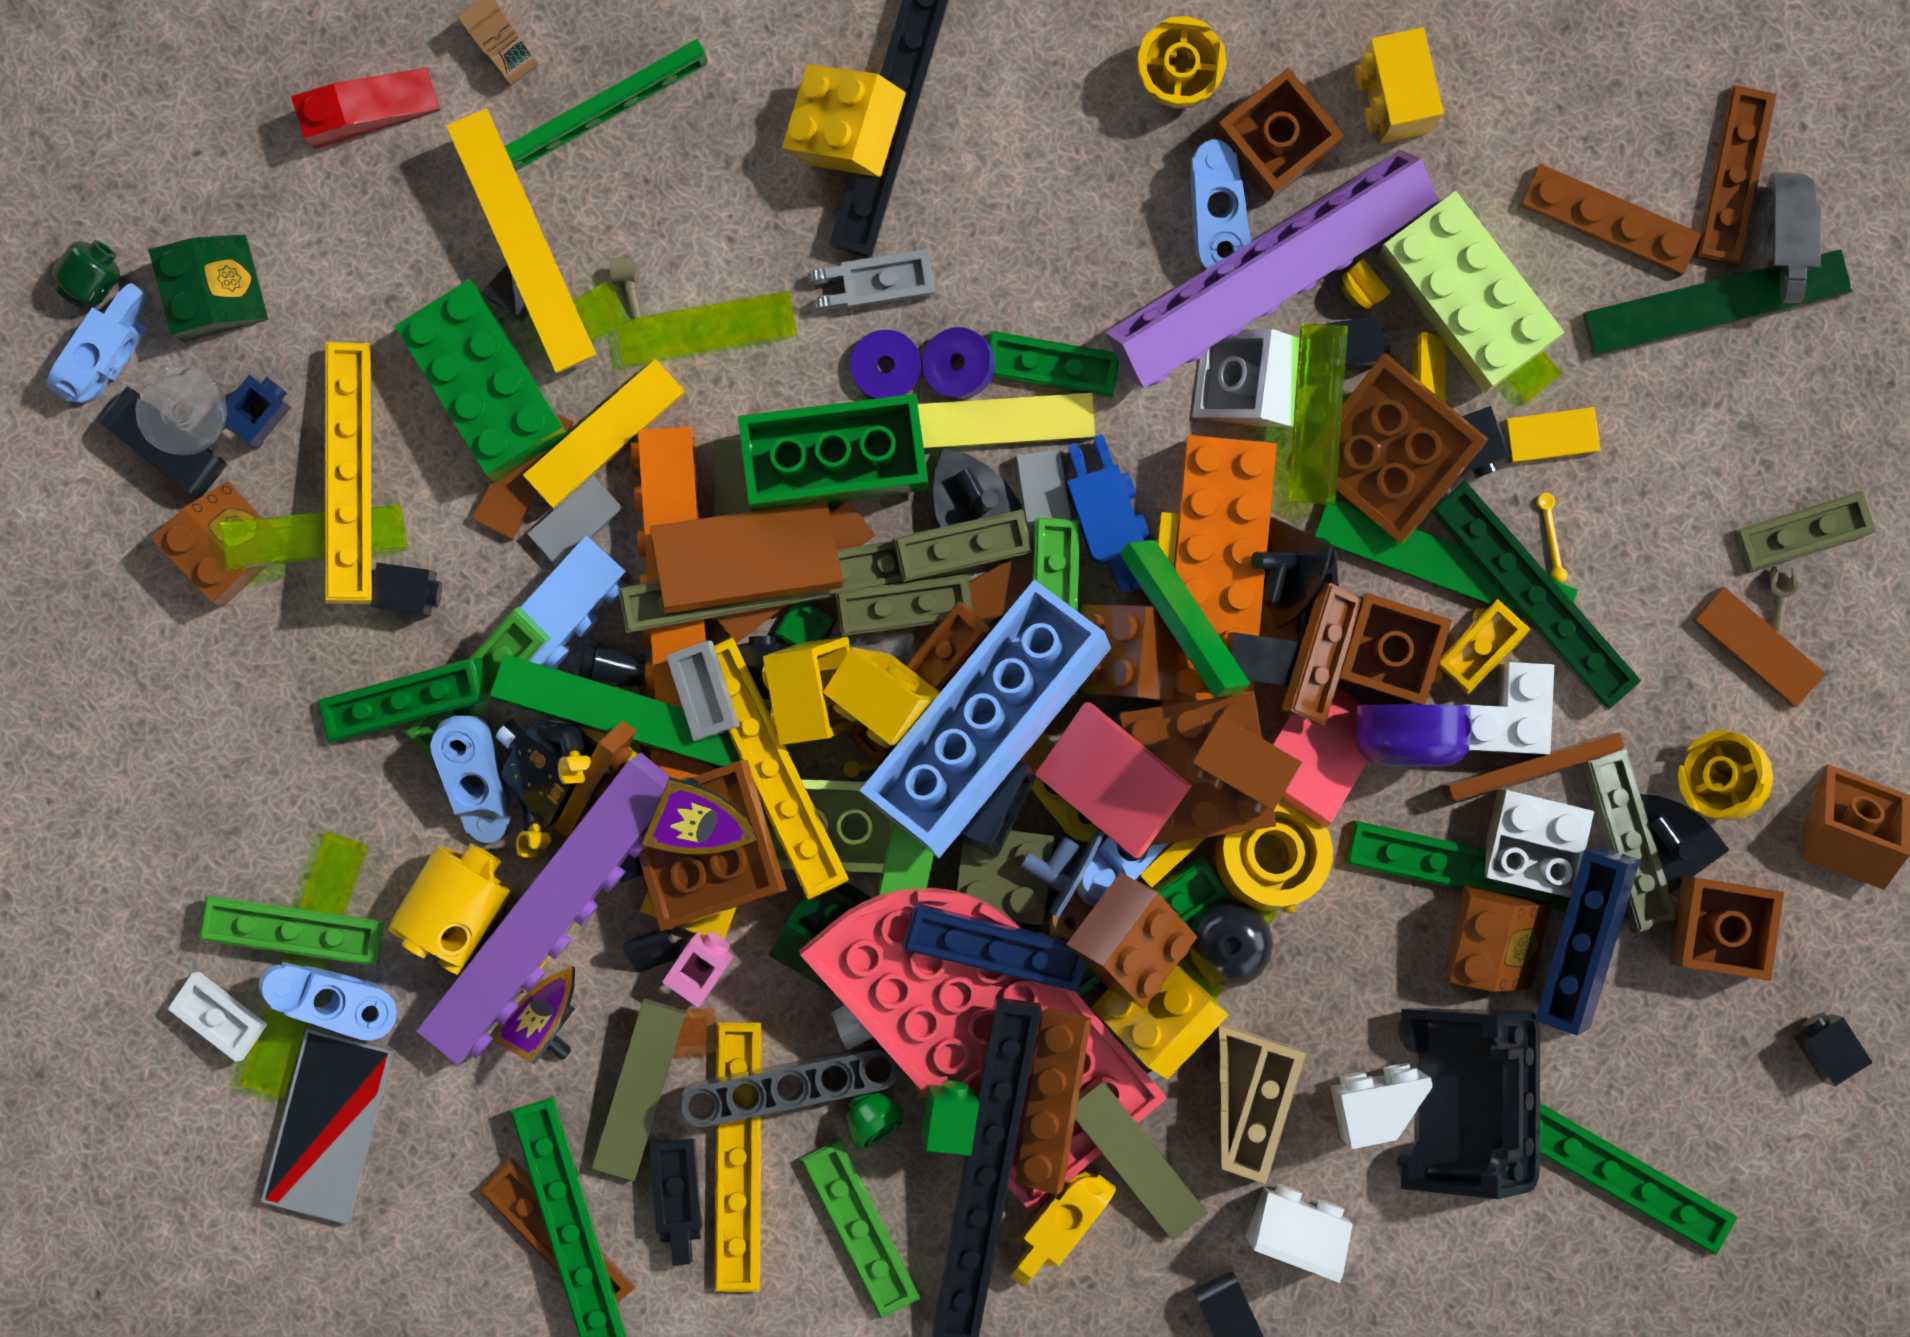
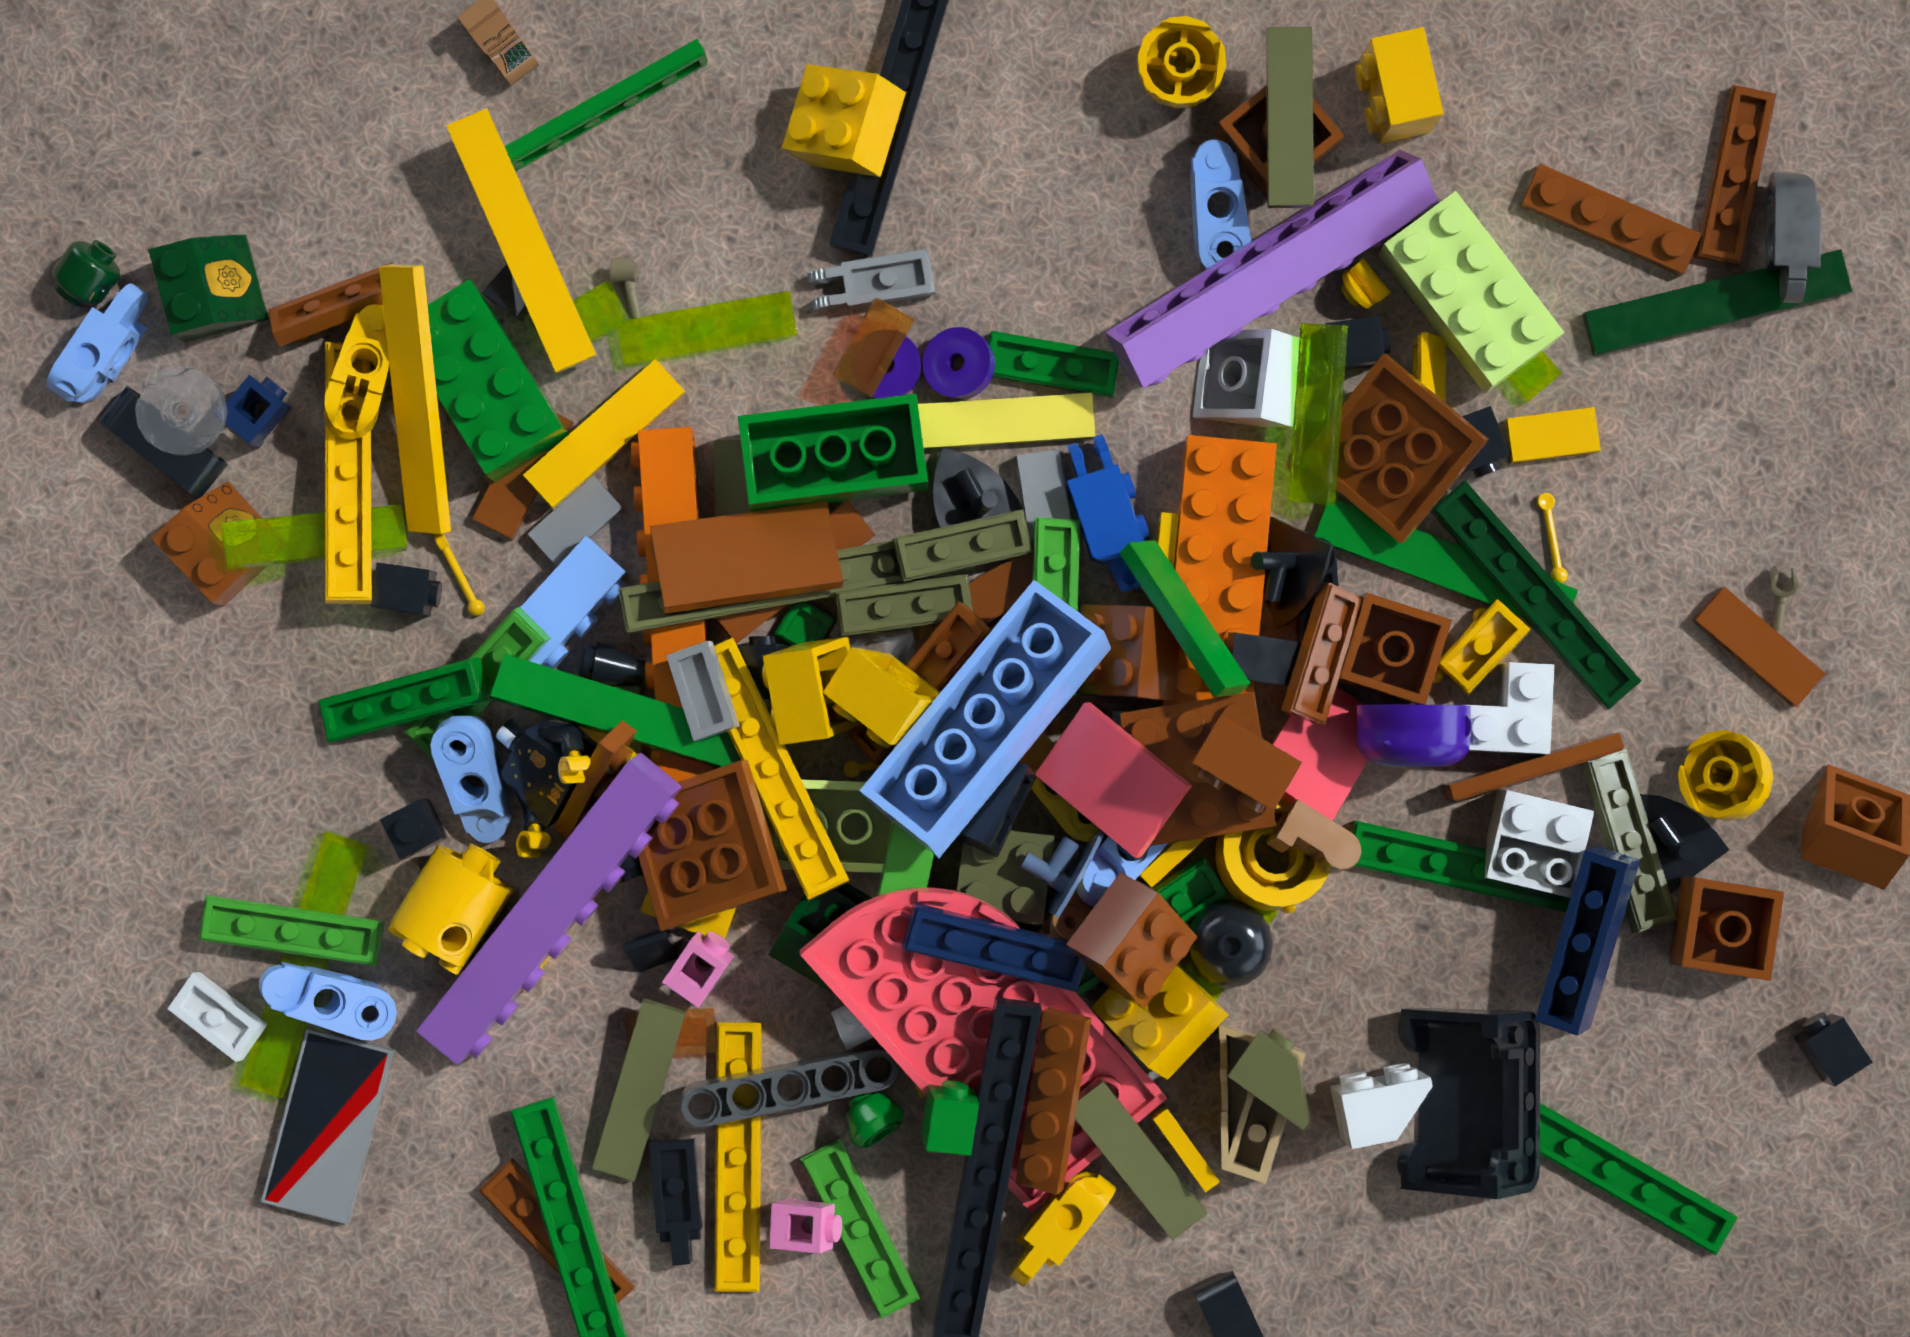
red slope [291,68,440,149] -> none
shield [491,966,575,1065] -> none
shield [642,777,757,854] -> none
white slope [1245,1184,1353,1283] -> none
dark orange slope [1444,884,1552,992] -> none
olive tile [1734,490,1876,573] -> none
none -> dark orange plate [269,262,393,347]
none -> yellow piece [323,304,390,439]
none -> yellow tile [379,264,451,534]
none -> black brick [380,799,449,859]
none -> yellow hinge [434,534,485,617]
none -> bright pink brick [770,1198,842,1254]
none -> clear orange tile [831,297,915,398]
none -> yellow tile [1150,1104,1220,1193]
none -> olive slope [1228,1028,1310,1131]
none -> olive tile [1266,27,1314,208]
none -> medium nougat leg [1266,799,1361,874]

